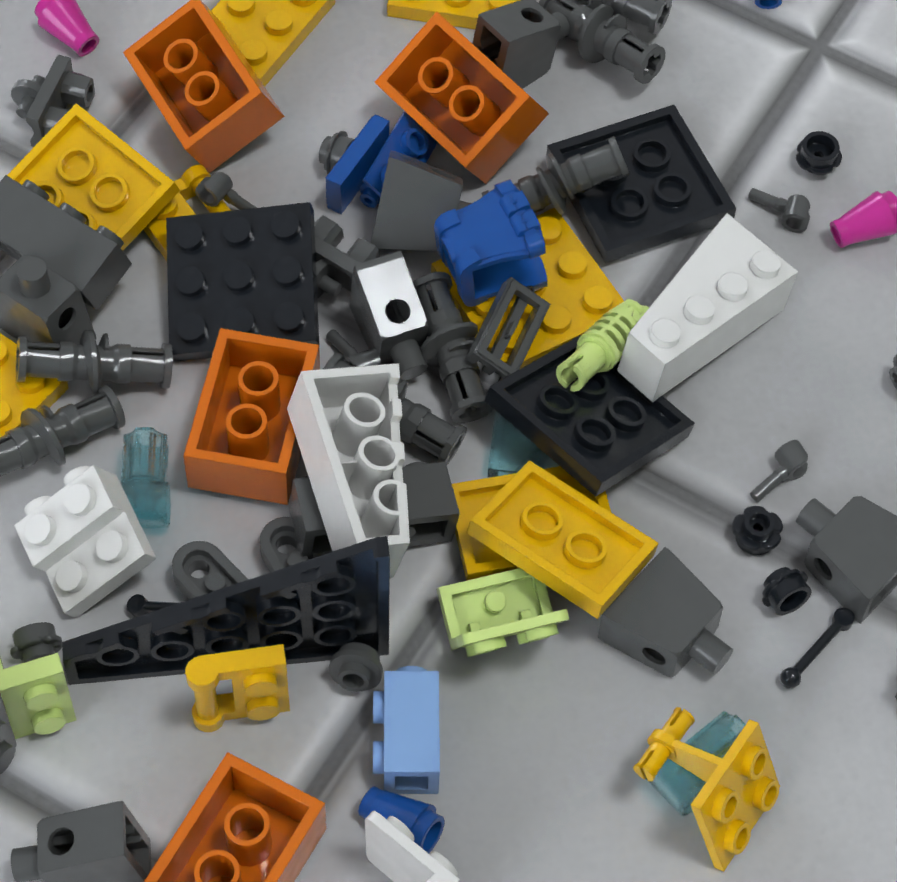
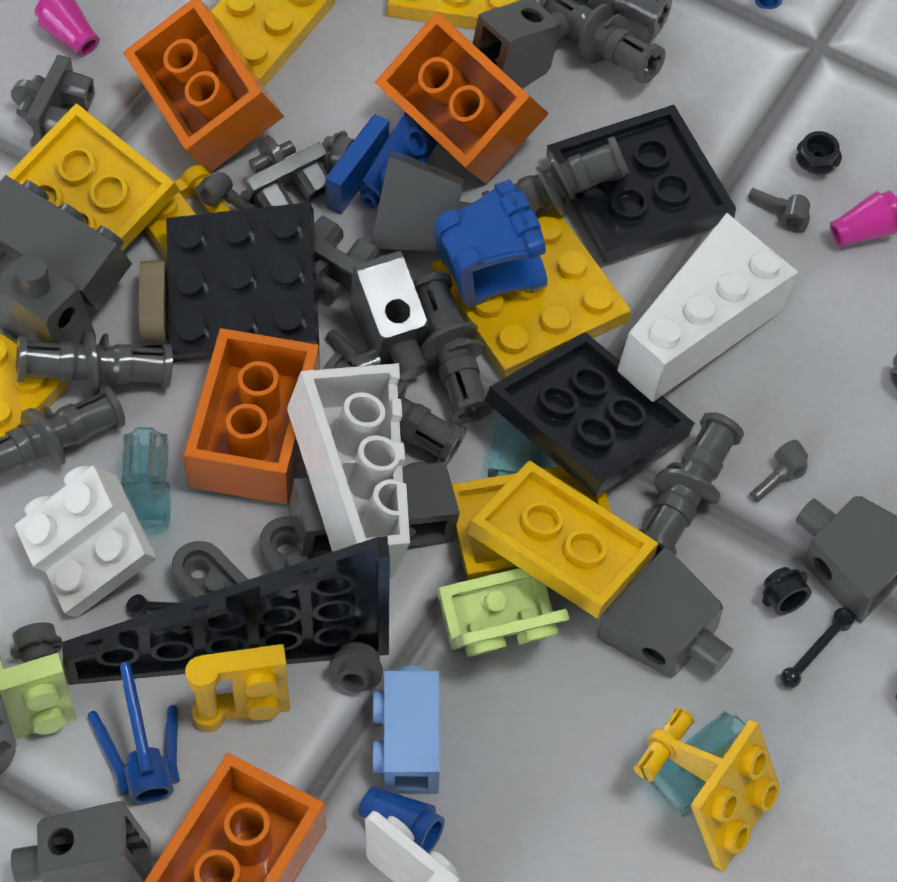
dark grey tile [465,277,551,381] -> none
yellowish green hinge [556,299,649,392] -> none
black plate [732,506,783,555] -> none
none -> blue plant [88,662,180,804]
none -> dark tan beam [139,261,168,345]
none -> dark grey hips [240,136,327,208]
none -> dark grey piece [639,412,744,559]

